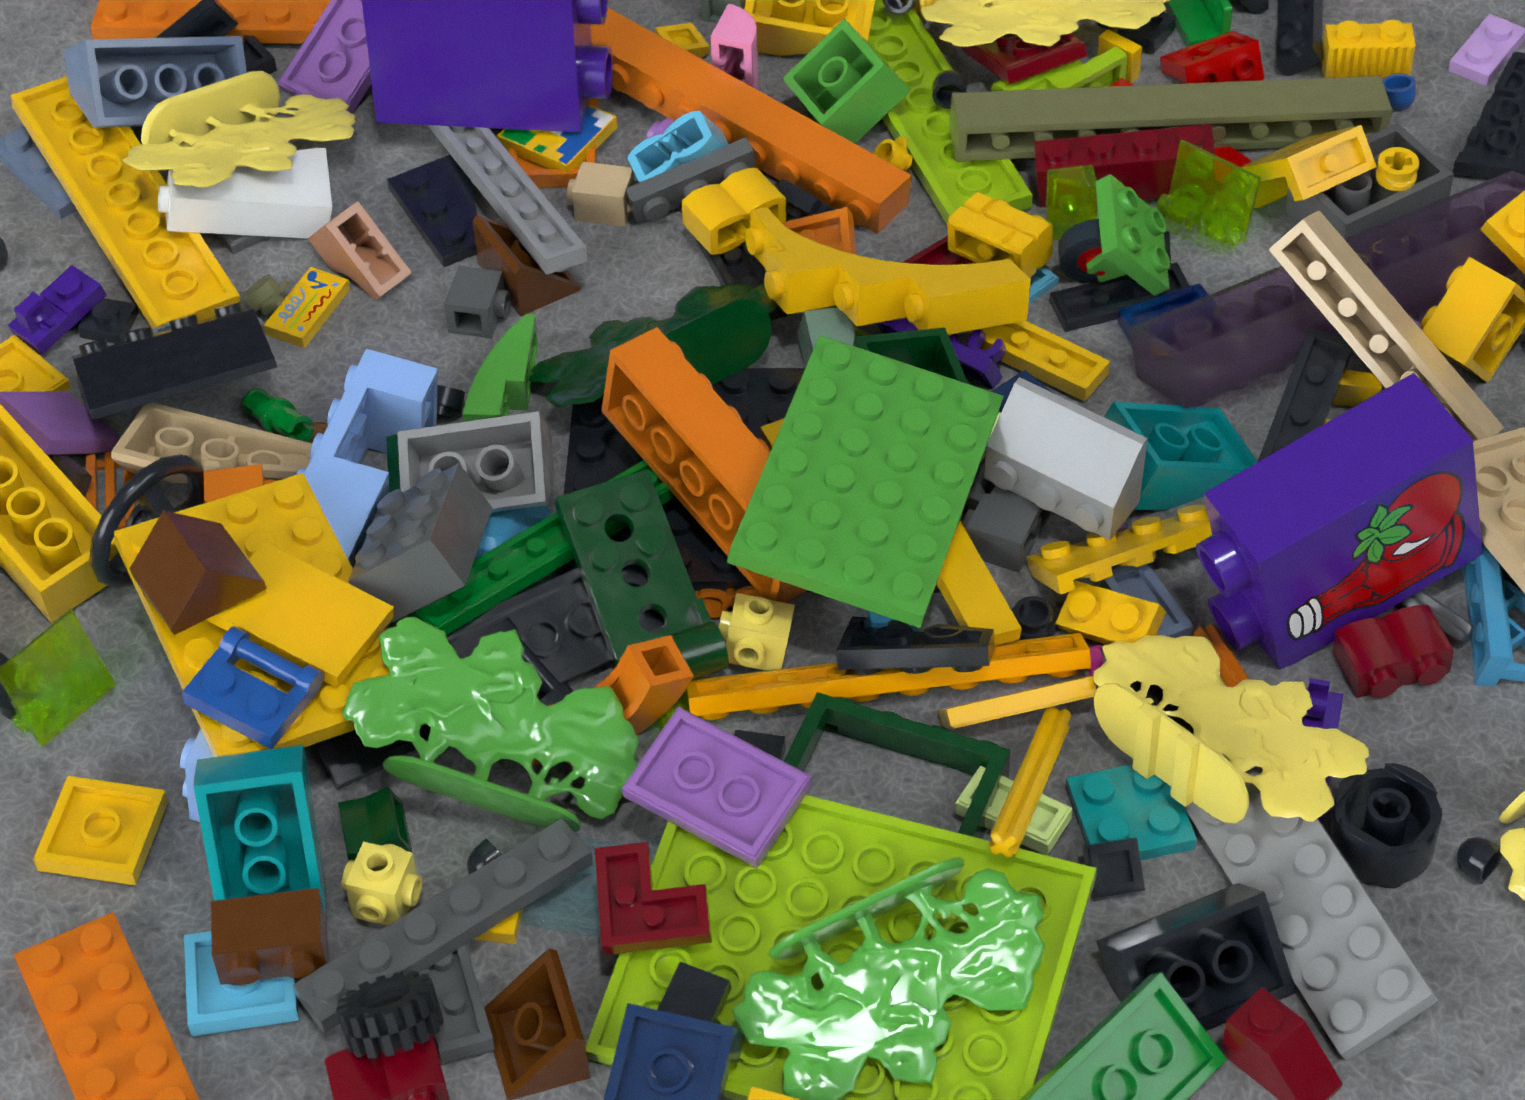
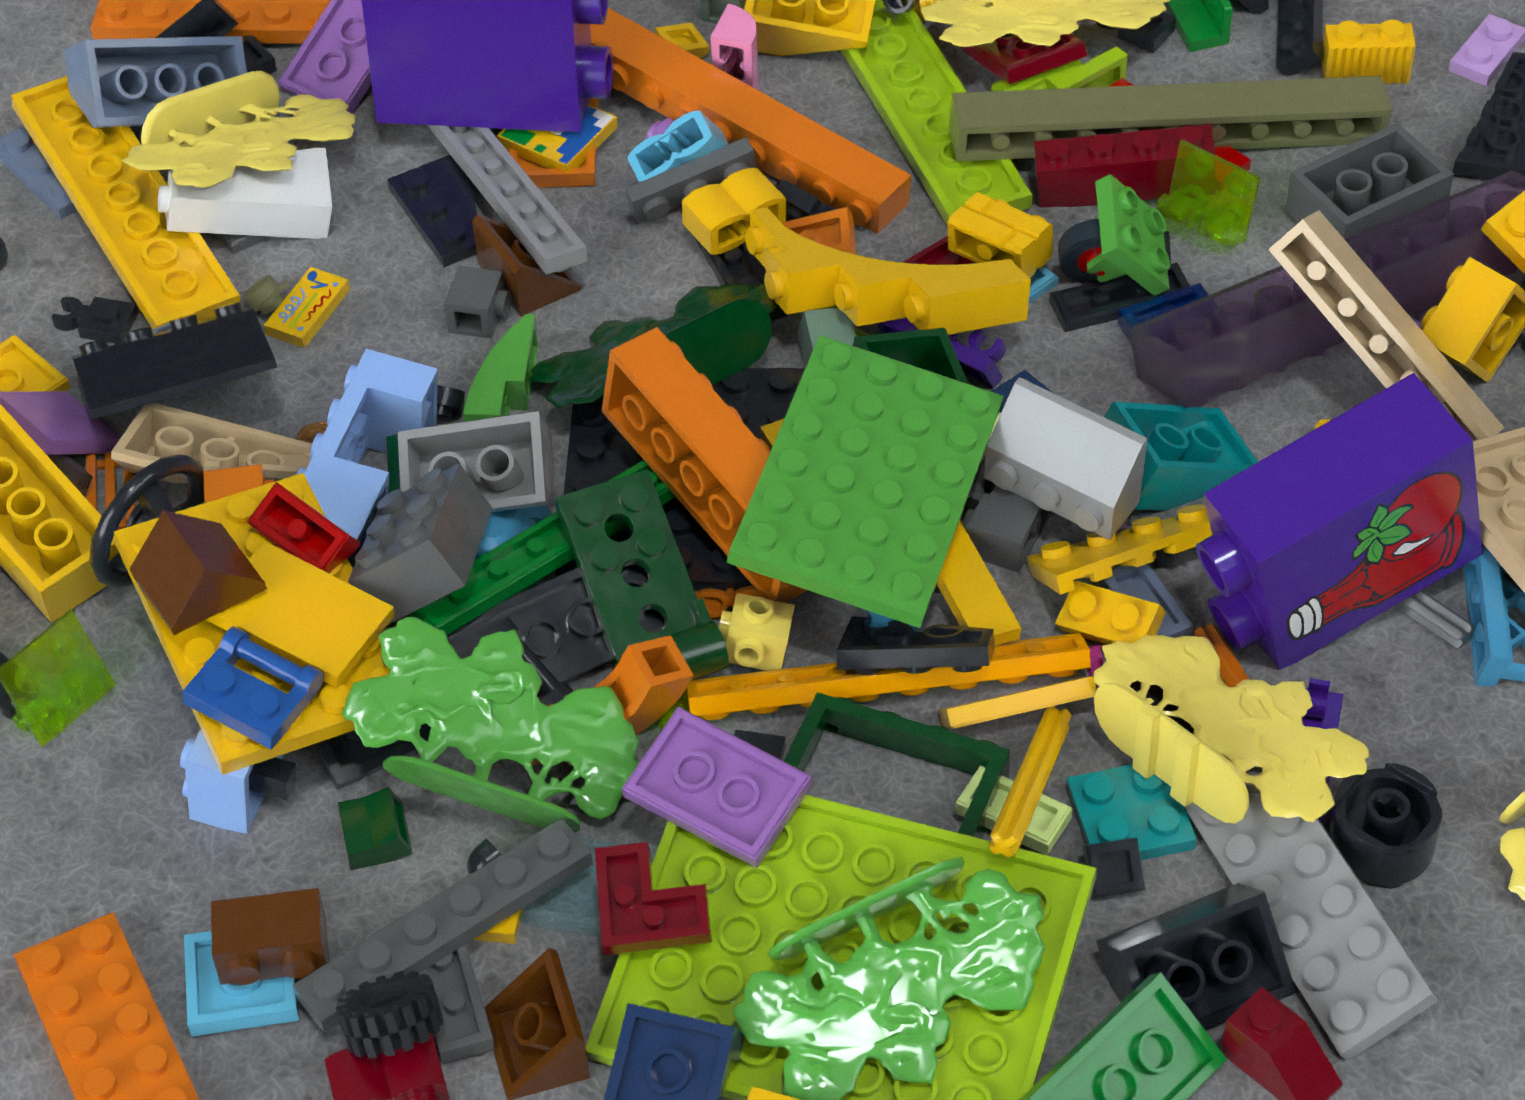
dark purple hinge [8,265,107,355] -> none
yellow plate [33,776,169,886] -> none
teal brick [193,745,327,915] -> none
green pin [242,388,314,442] -> none
nougat arch [308,201,412,300] -> none
light yellow brick [342,842,423,925] -> none
tan brick [567,162,635,227] -> none
black tile [658,962,732,1023] -> none
bright green brick [782,18,911,144] -> none
yellow plate [873,136,913,172] -> none
black hinge [932,70,967,109] -> none
yellow plate [968,320,1110,402] -> none
black plate [1012,596,1058,640] -> none
clear neon green slope [1045,165,1098,241] -> none
yellow tile [1098,29,1142,84] -> none
red bracket [1160,31,1265,84] -> none
yellow panel [1236,125,1377,208] -> none
black plate [1258,327,1353,462] -> none
yellow tile [1332,370,1382,407] -> none
dark red brick [1333,605,1454,698] -> none
yellow bush [1376,147,1419,191] -> none
blue hinge [1382,74,1416,111] -> none
black hinge [1457,837,1502,884] -> none
none -> red slope [246,482,361,573]

